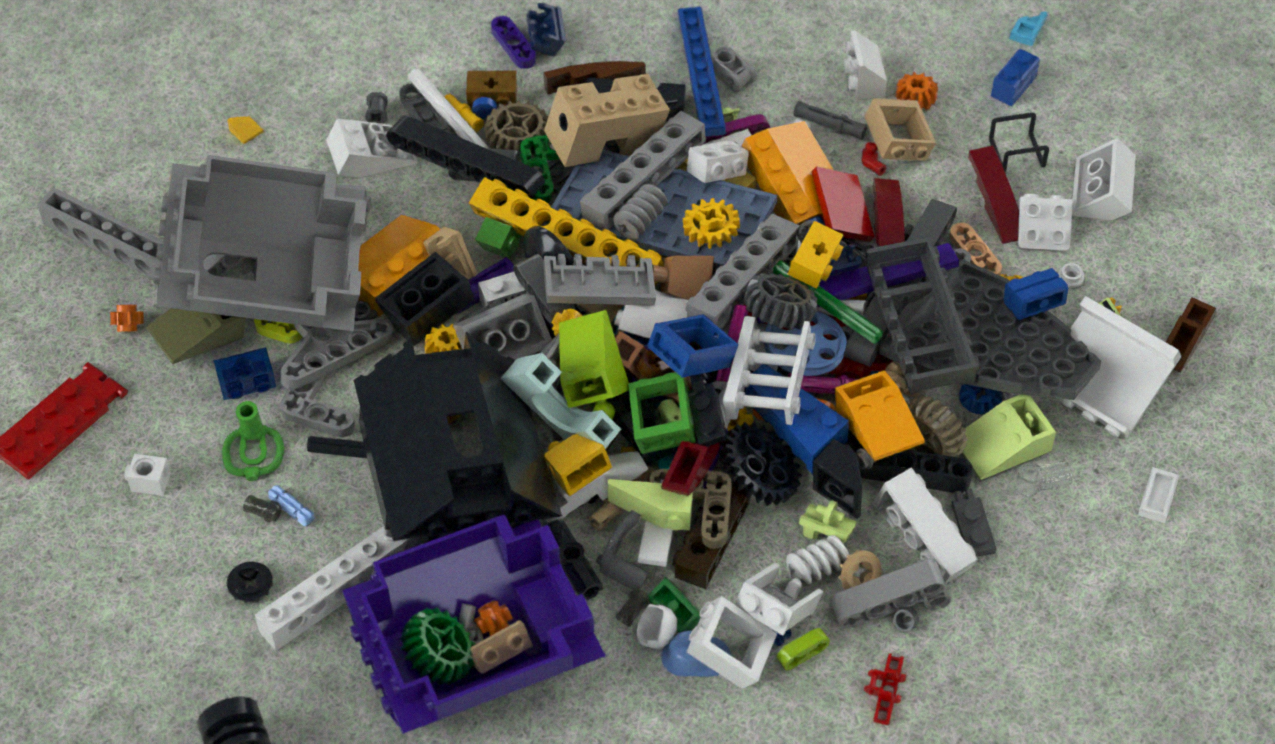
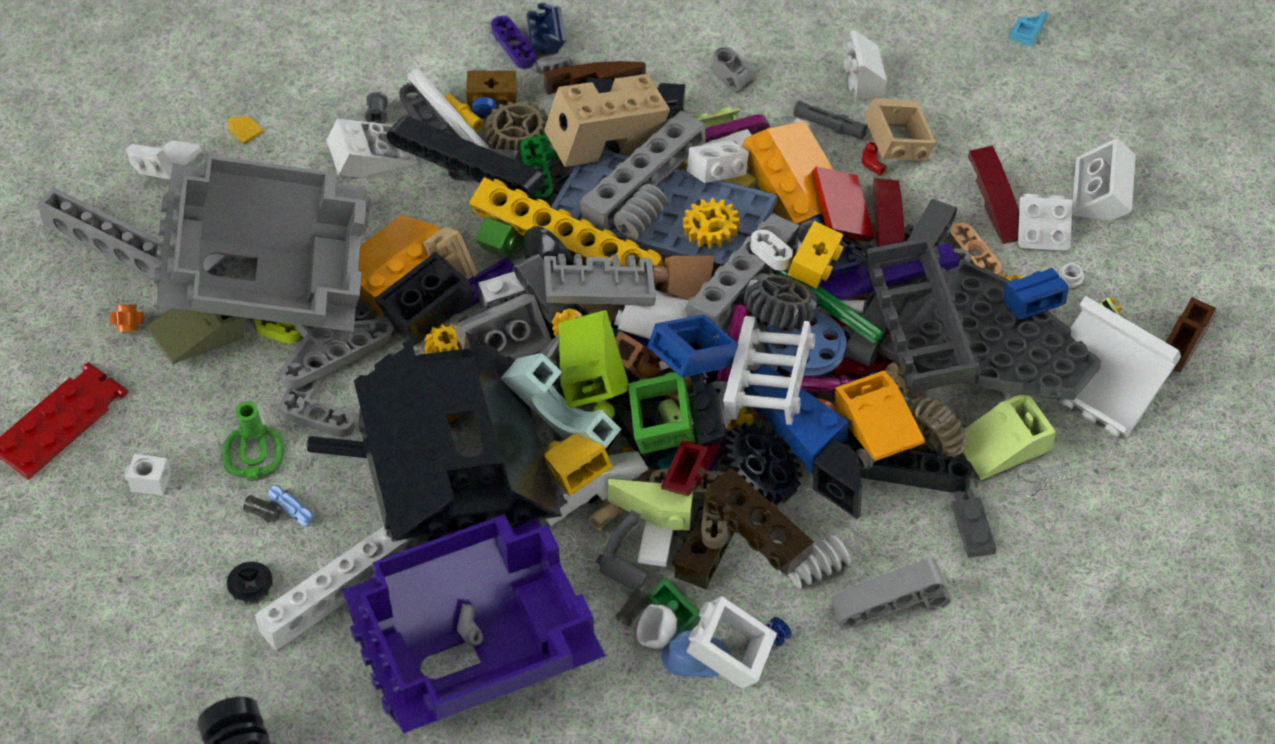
clear blue brick [213,347,276,400] -> none
green gear [400,608,476,686] -> none
tan bracket [470,621,533,674] -> none
orange gear [475,601,513,636] -> none
black piece [548,519,603,600] -> none
blue tile [678,6,726,137] -> none
white window [735,563,823,636] -> none
lime beam [776,628,830,670] -> none
yellowish green hips [799,500,857,544] -> none
tan gear [838,550,882,590] -> none
red piece [864,653,906,726] -> none
white wedge [872,468,978,584] -> none
dark grey hinge [893,608,919,632] -> none
orange gear [896,71,938,110] -> none
blue gear [959,384,1003,415] -> none
black piece [989,112,1049,173] -> none
blue brick [991,49,1040,106] -> none
white tile [1138,467,1180,523] -> none
none -> white bracket [125,141,202,179]
none -> light grey gear [533,54,572,73]
none -> dark brown brick [704,468,814,576]
none -> white beam [750,230,793,270]

